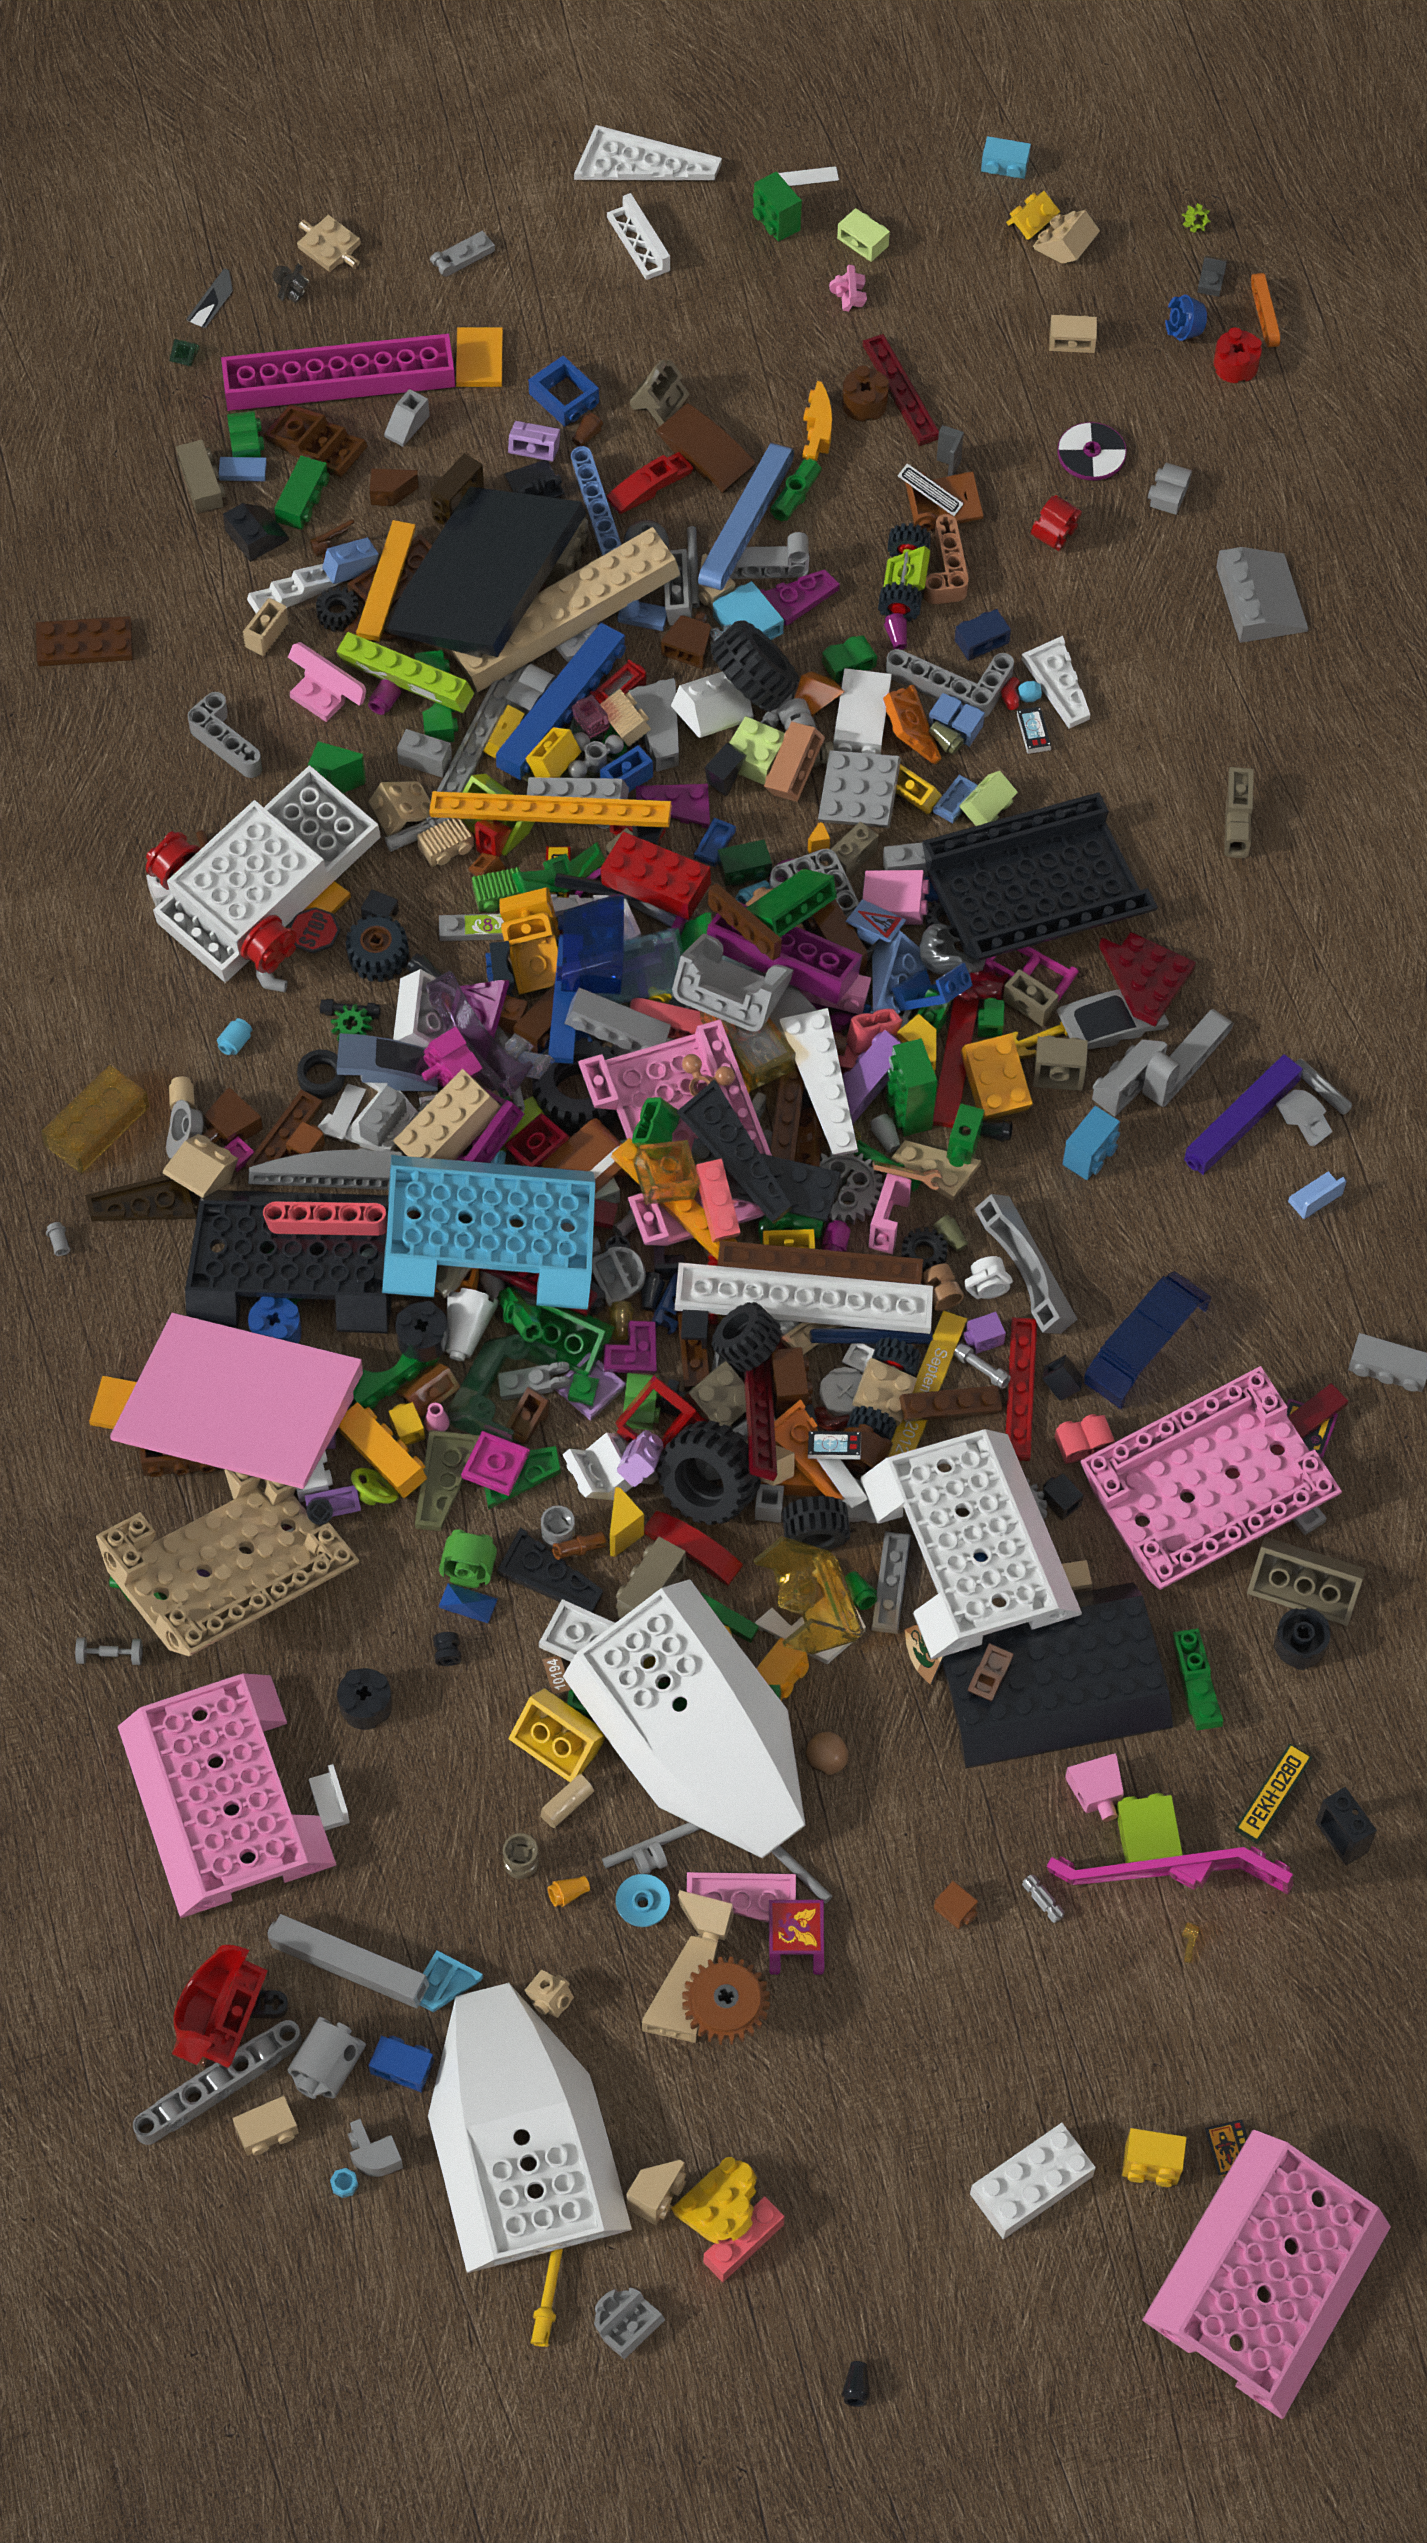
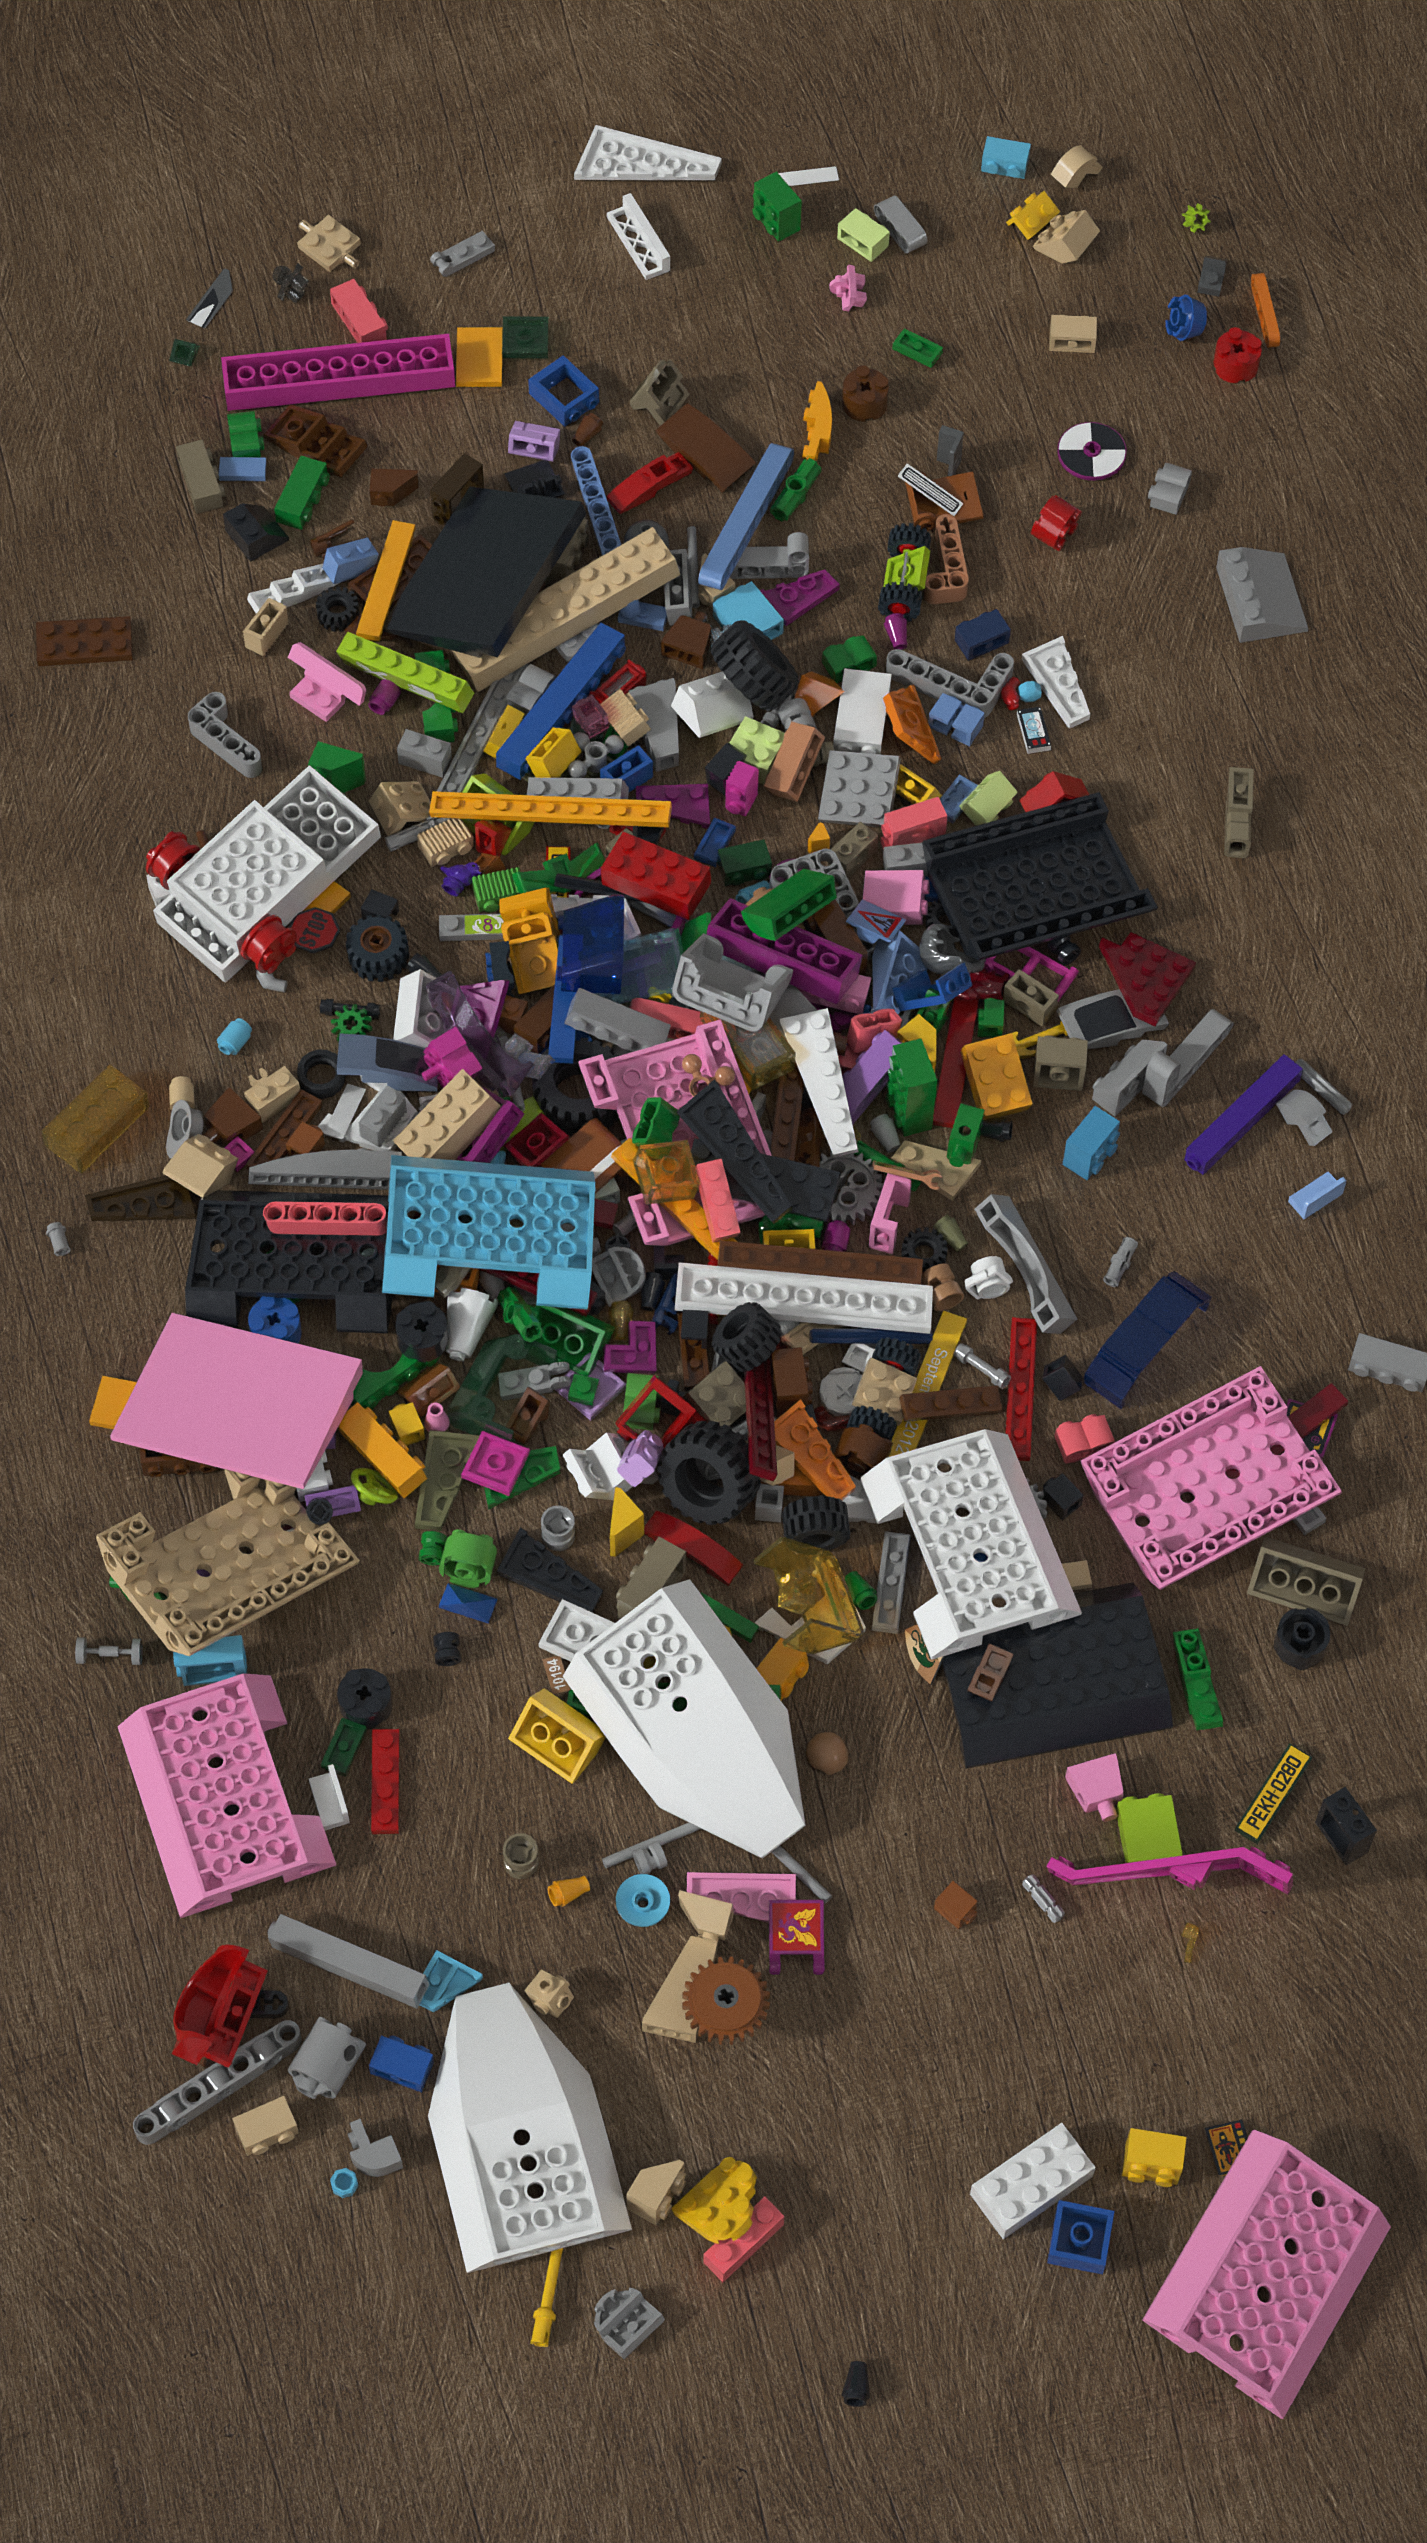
light grey slope [384,389,430,447] -> none
tan brick [540,1774,594,1828] -> none
dark orange pin [552,1531,606,1560] -> none
reddish brown plate [708,883,782,961] -> none
tile [808,1431,861,1459] -> none
white sticker [817,1459,868,1508] -> none
dark red tile [863,334,939,446] -> none
olive cone [928,721,964,755] -> none
medium lavender brick [964,1312,1006,1354] -> none
none -> medium azure window [173,1635,247,1686]
none -> tan brick [244,1066,300,1123]
none -> dark green plate [321,1718,367,1777]
none -> coral brick [330,279,388,343]
none -> red plate [371,1729,400,1834]
none -> green wheel [418,1531,447,1566]
none -> dark purple animal [440,862,481,897]
none -> clear green plate [502,316,549,359]
none -> dark pink brick [725,761,759,816]
none -> light grey beam [874,195,928,253]
none -> coral window [880,797,948,850]
none -> green plate [892,328,943,368]
none -> red brick [1019,771,1089,812]
none -> black wheel [1047,935,1081,966]
none -> blue brick [1047,2200,1114,2275]
none -> tan brick [1051,145,1103,188]
none -> light grey pin [1103,1237,1138,1287]

